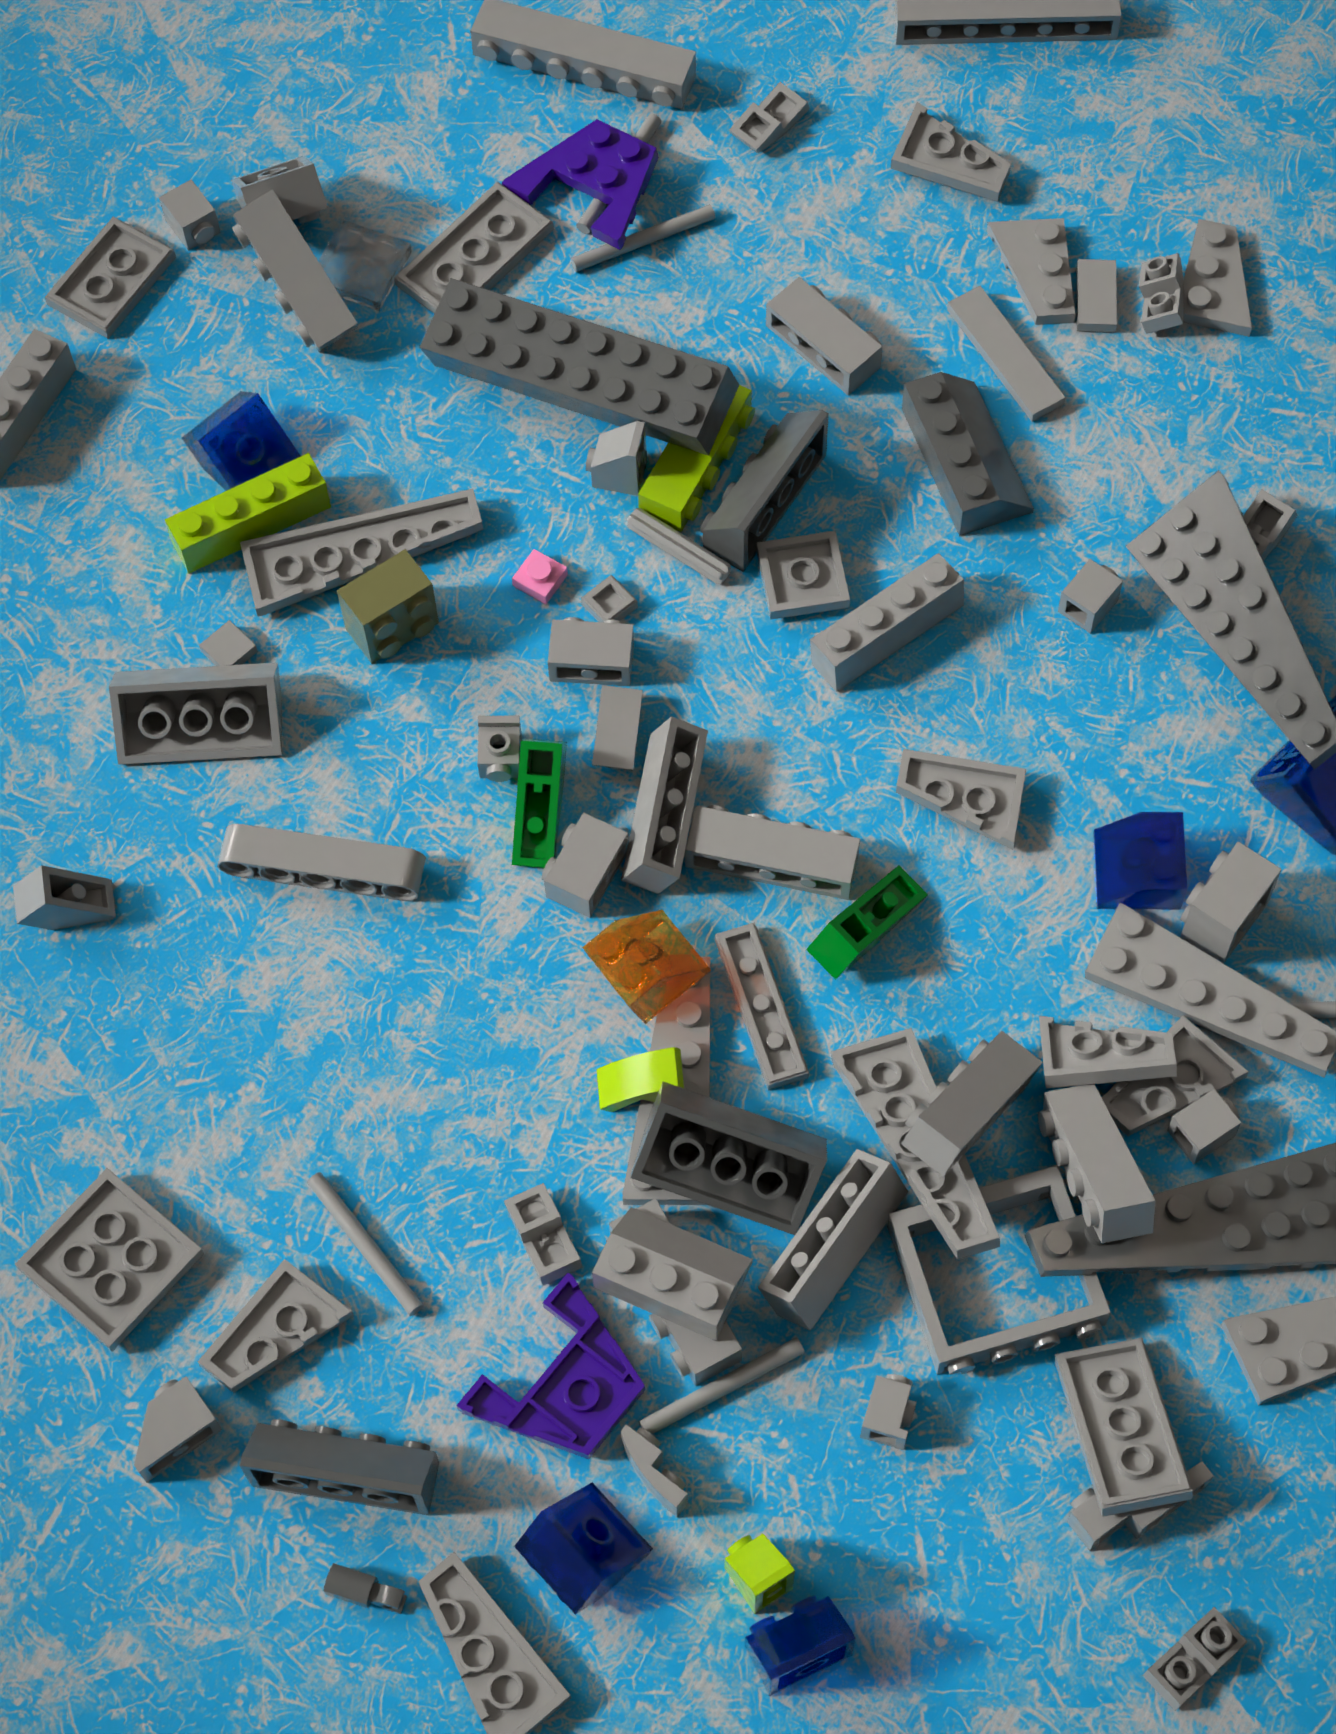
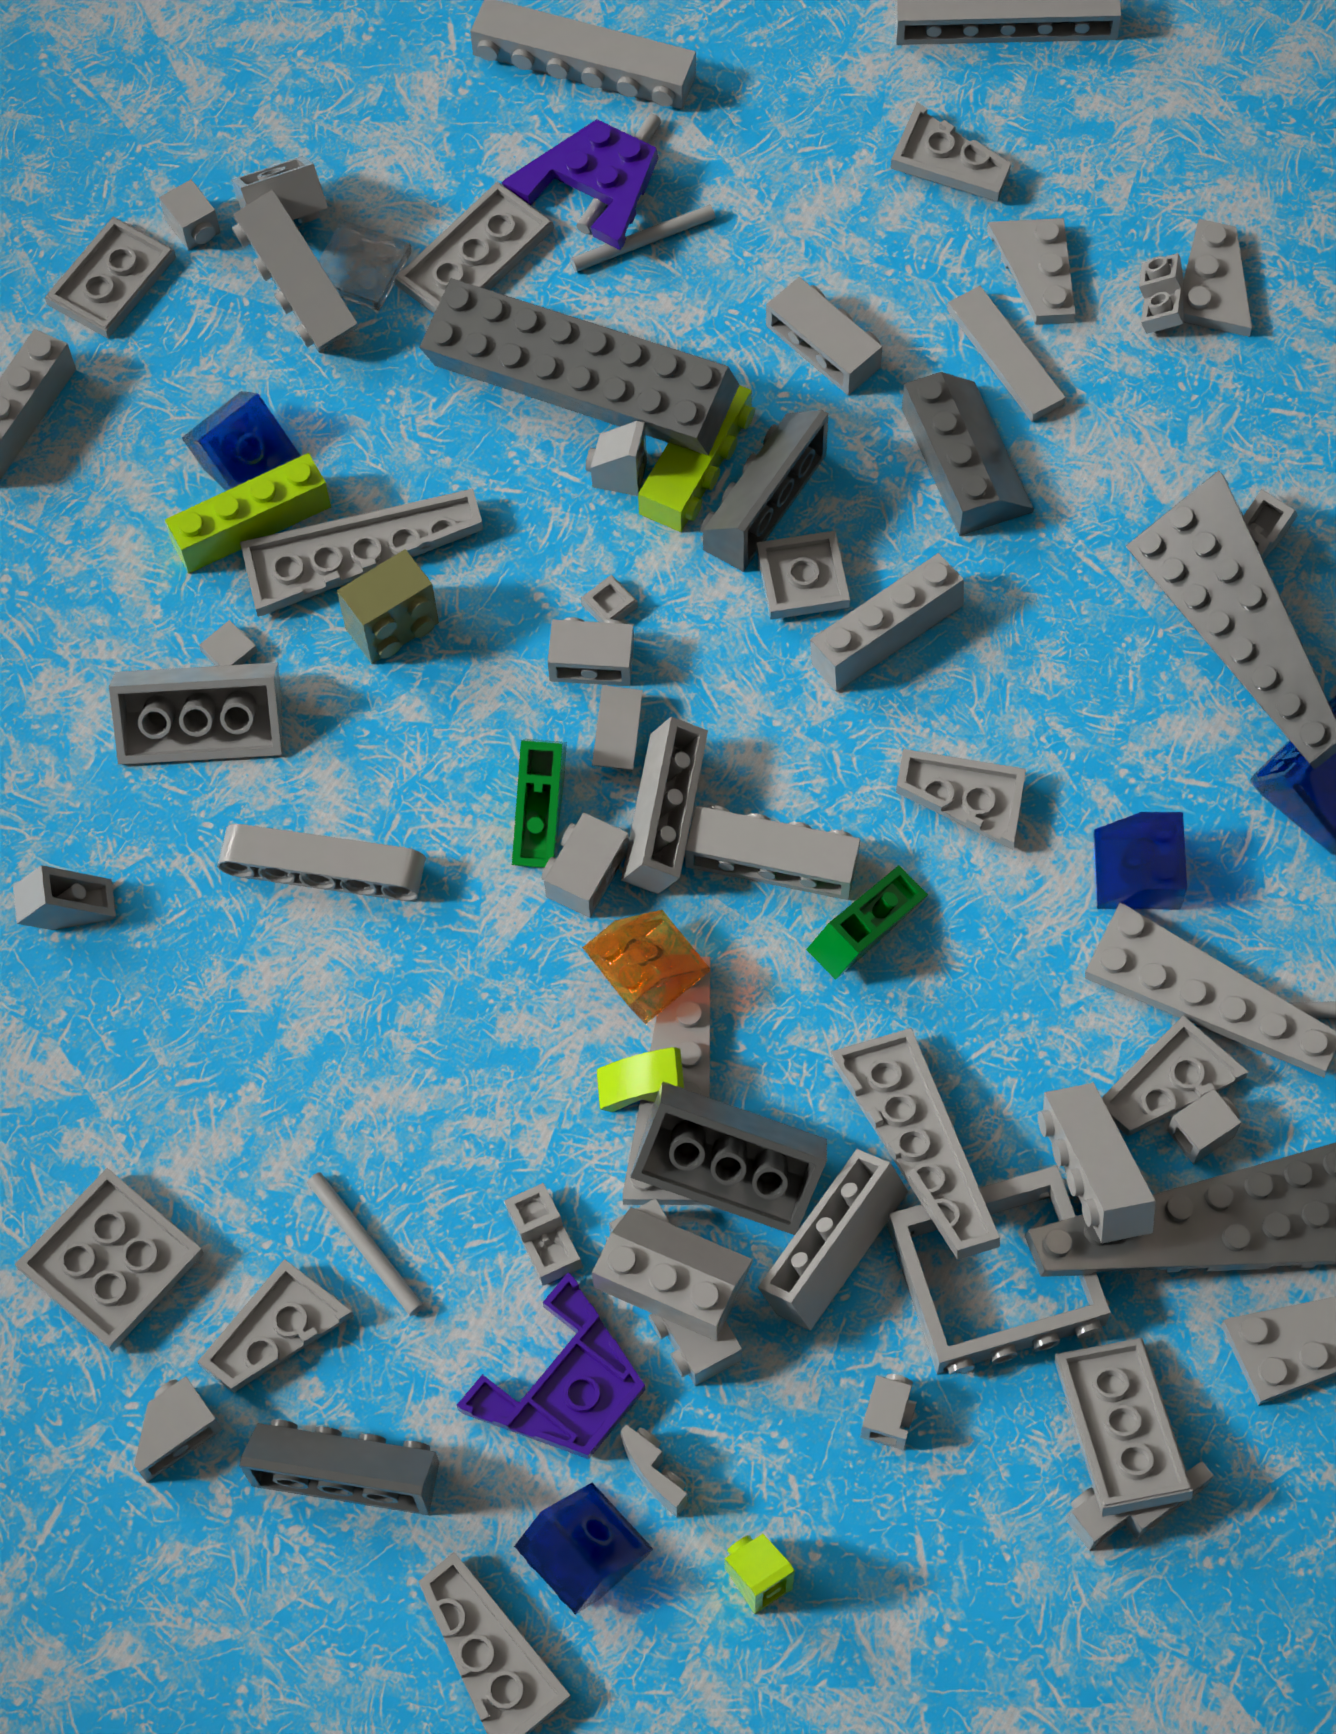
dark grey bar [323,1563,407,1614] -> none
light grey brick [478,715,522,782] -> none
bright pink plate [512,549,568,605] -> none
light grey axle [627,508,731,584] -> none
light grey bar [639,1337,805,1434] -> none
light grey tile [715,922,809,1090] -> none
light grey slope [729,82,810,153] -> none
clear blue slope [745,1596,856,1696] -> none
light grey brick [901,1031,1043,1177] -> none
light grey wing [1039,1016,1177,1088] -> none
light grey brick [1058,559,1123,634] -> none
light grey tile [1076,259,1117,332] -> none
light grey slope [1142,1607,1247,1711] -> none
light grey brick [1180,841,1282,964] -> none

